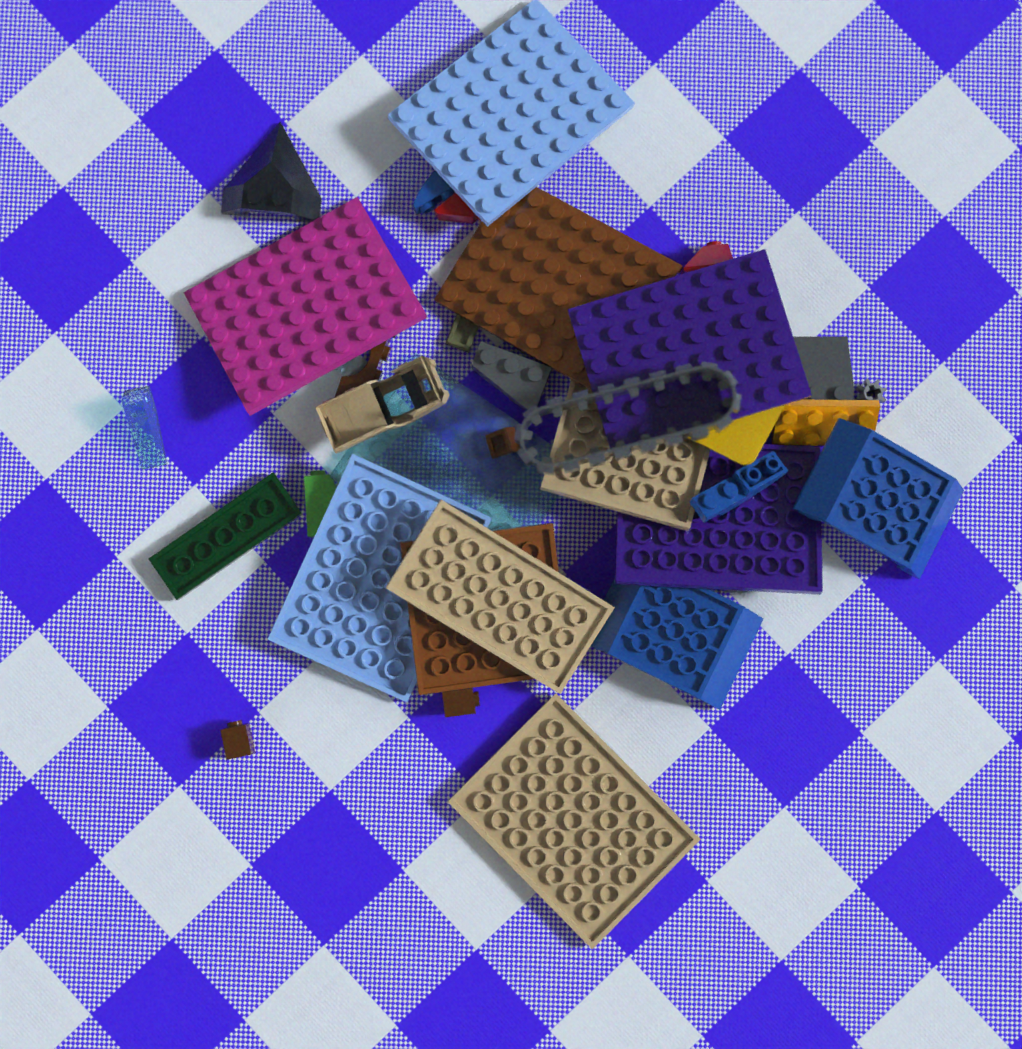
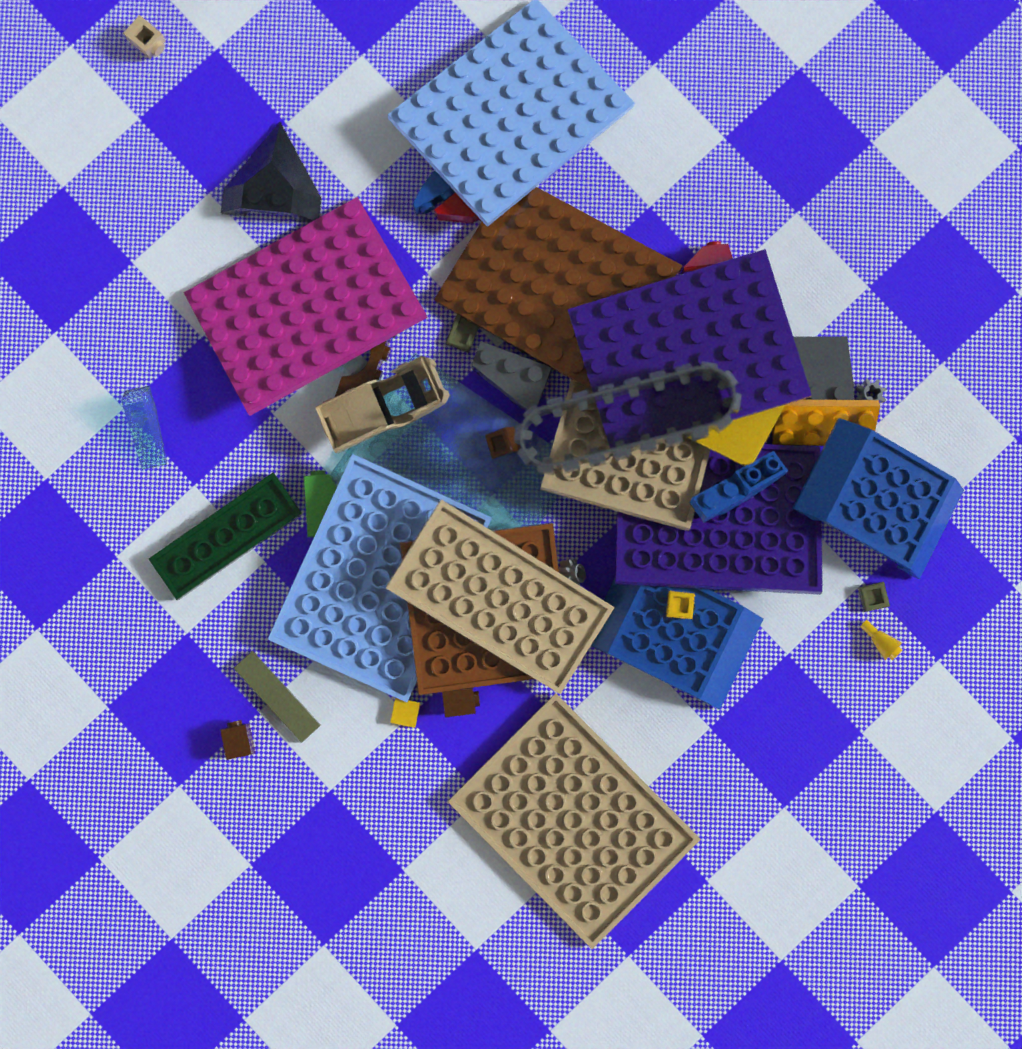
none -> tan brick [123,15,166,59]
none -> olive tile [234,651,321,743]
none -> yellow tile [390,698,421,728]
none -> light grey gear [558,559,586,585]
none -> yellow tile [666,591,695,619]
none -> olive tile [858,582,890,612]
none -> yellow cone [860,620,902,661]

